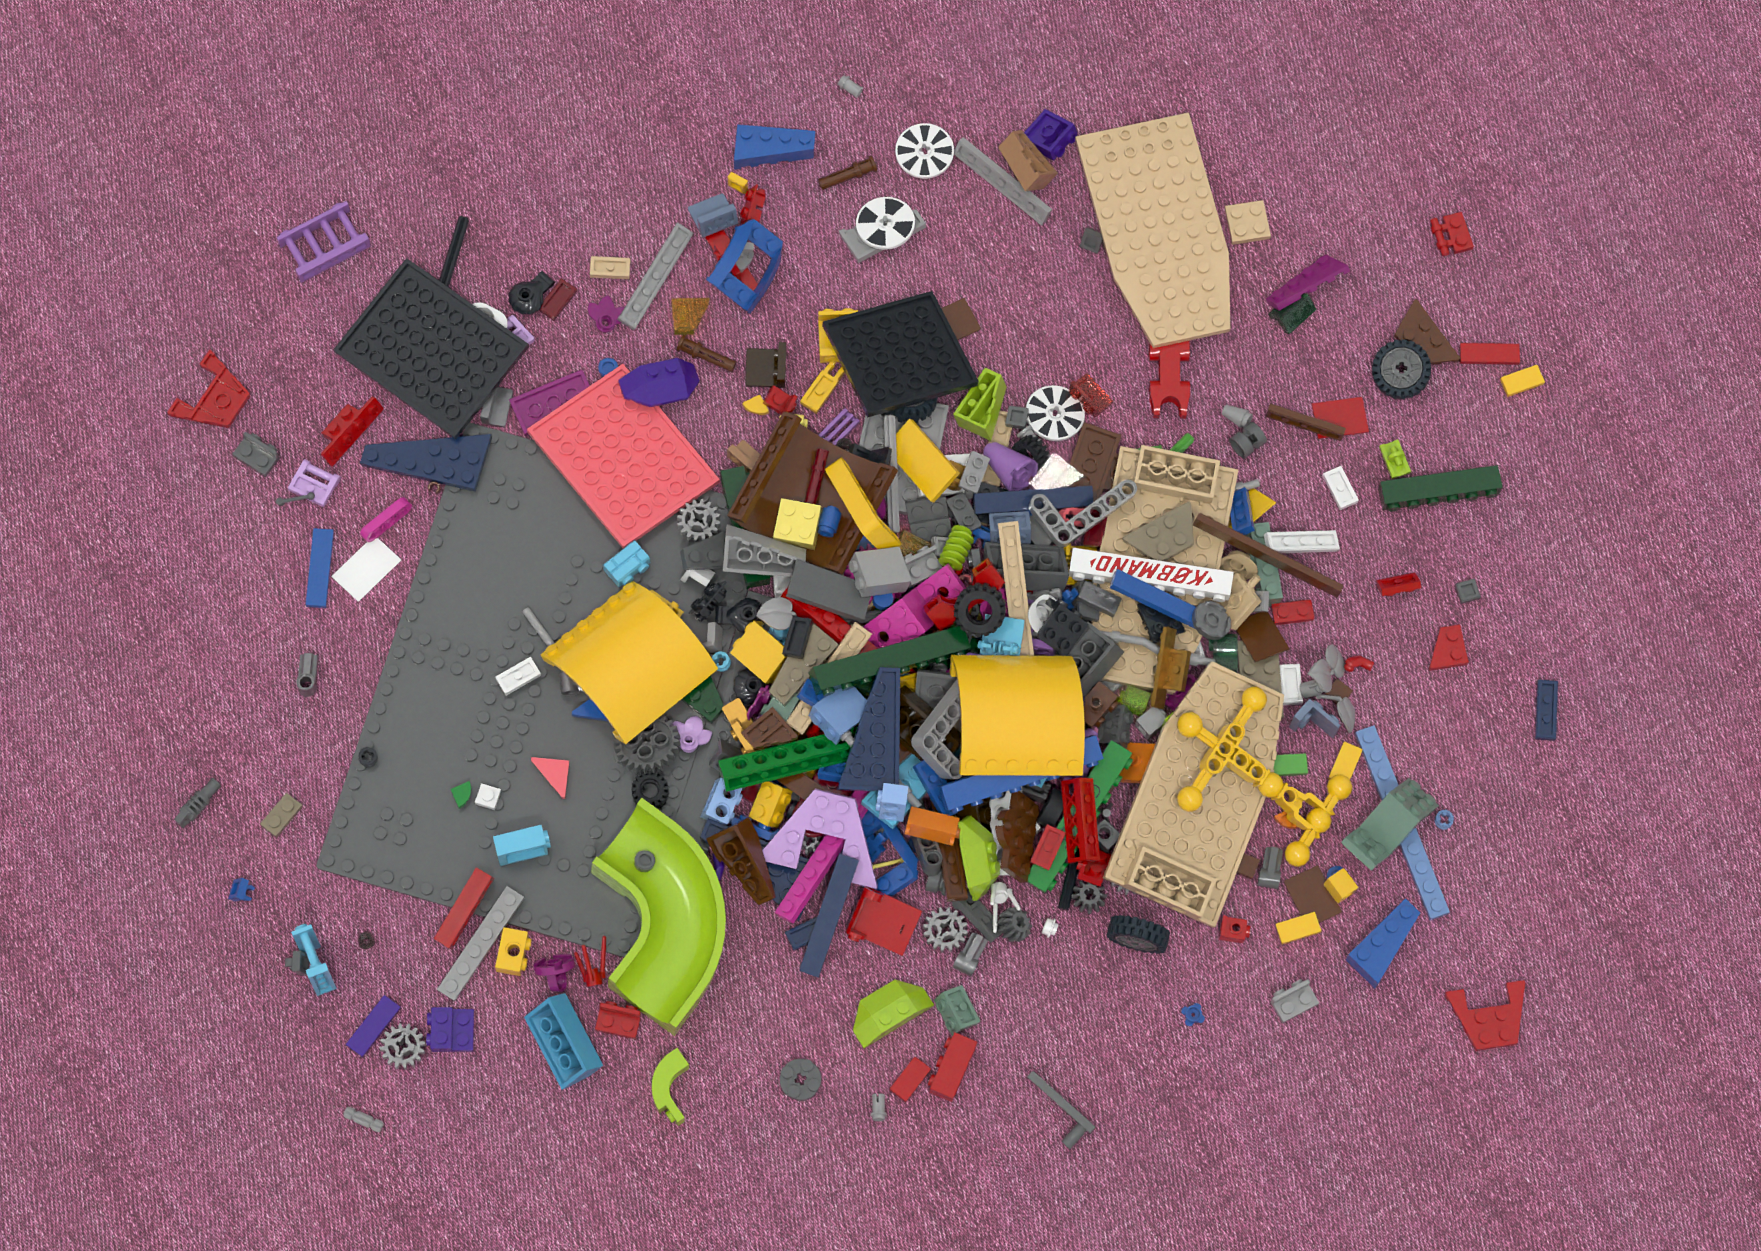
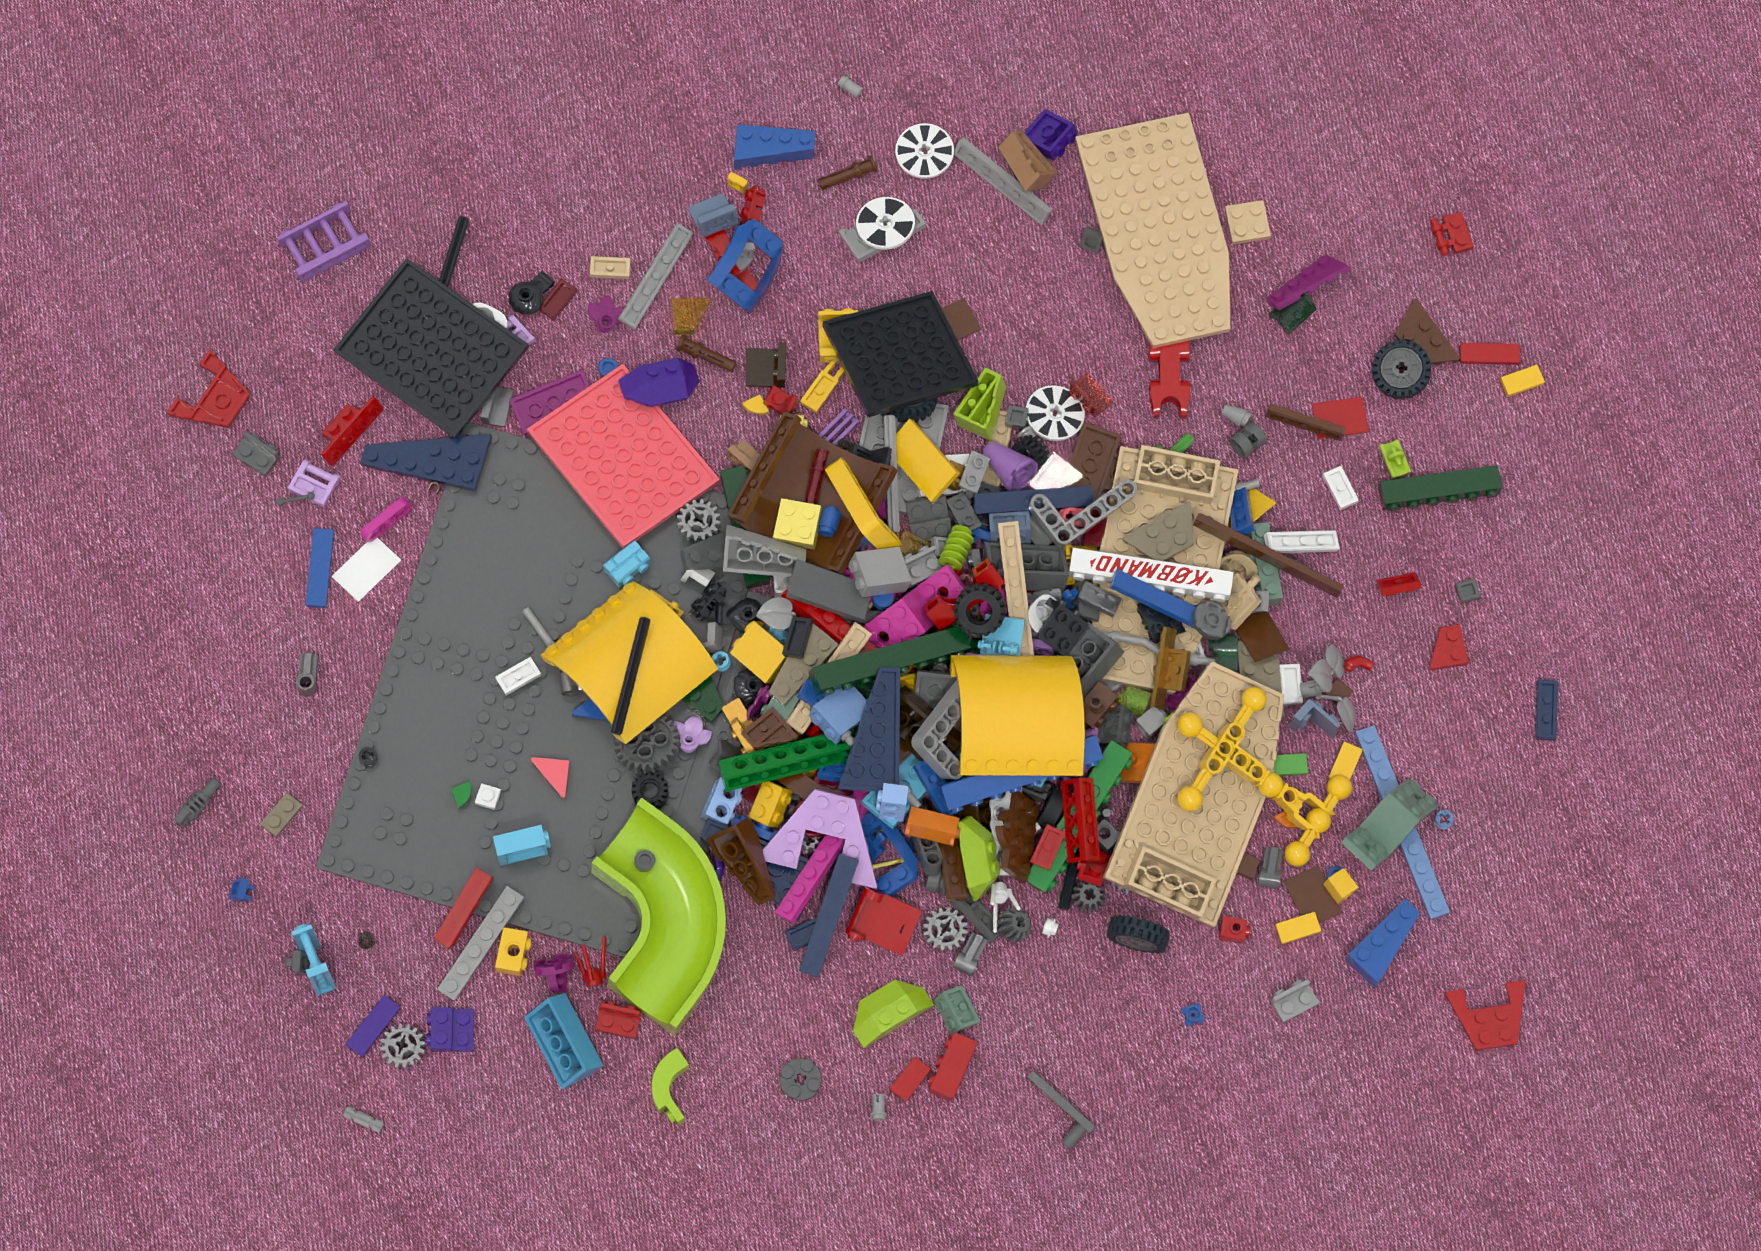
red plate [1271,600,1314,625] -> none
none -> black axle [611,617,651,735]

